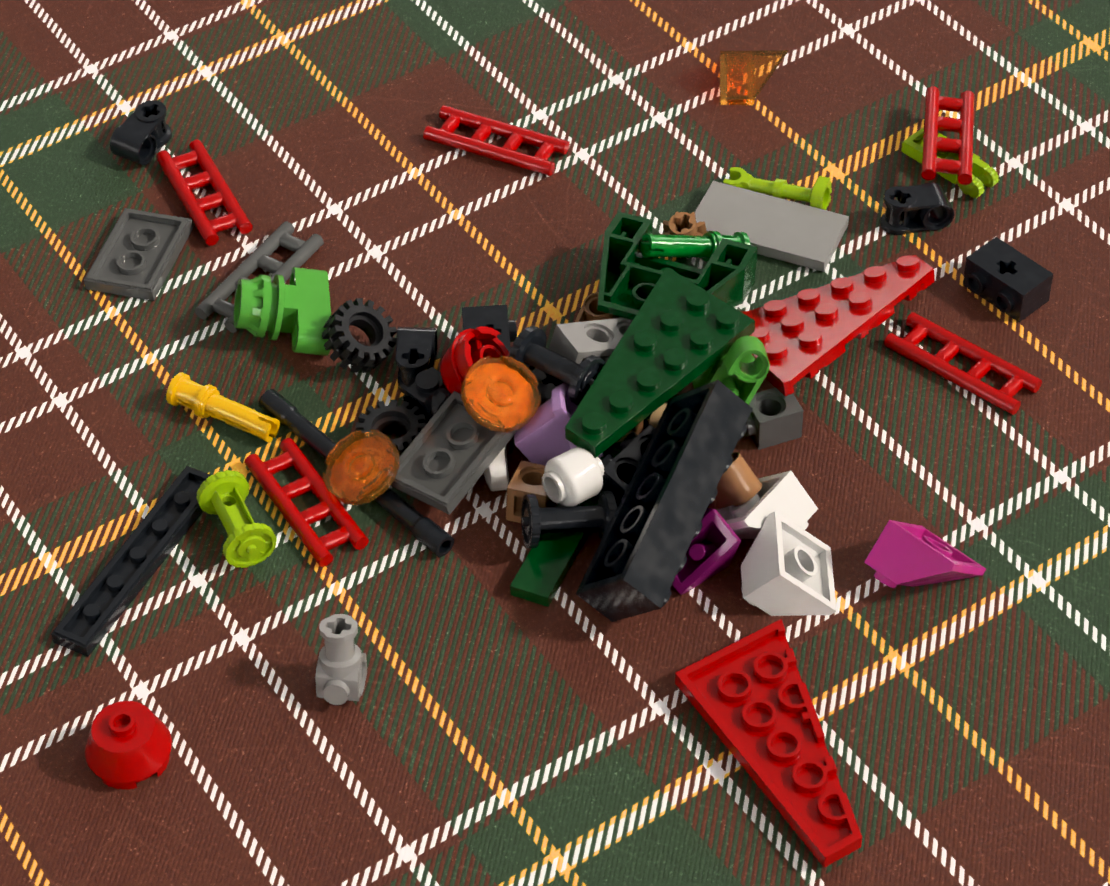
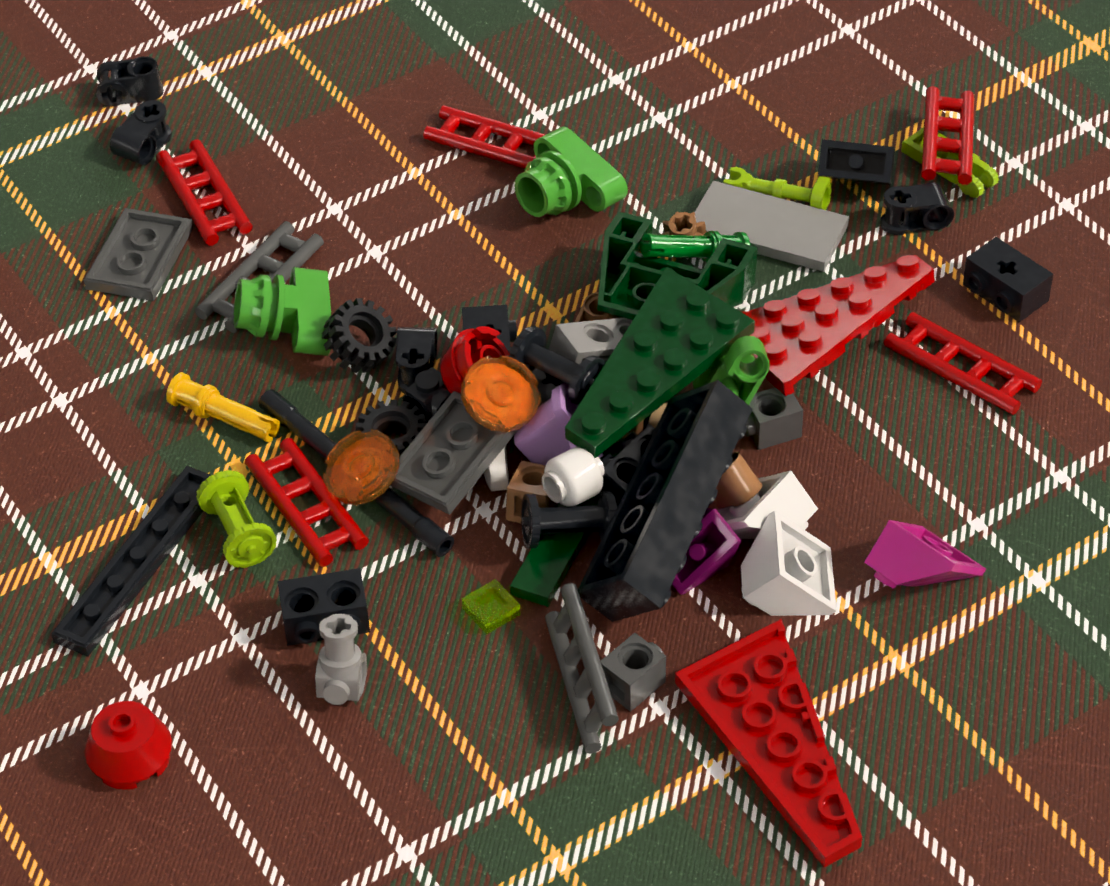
clear orange slope [719,50,789,105] -> none
none -> black piece [96,56,164,106]
none -> black brick [277,568,370,646]
none -> clear neon green tile [462,579,520,635]
none -> bright green beam [514,126,628,217]
none -> dark grey bar [545,583,619,754]
none -> dark grey brick [601,633,666,712]
none -> black brick [818,139,895,185]

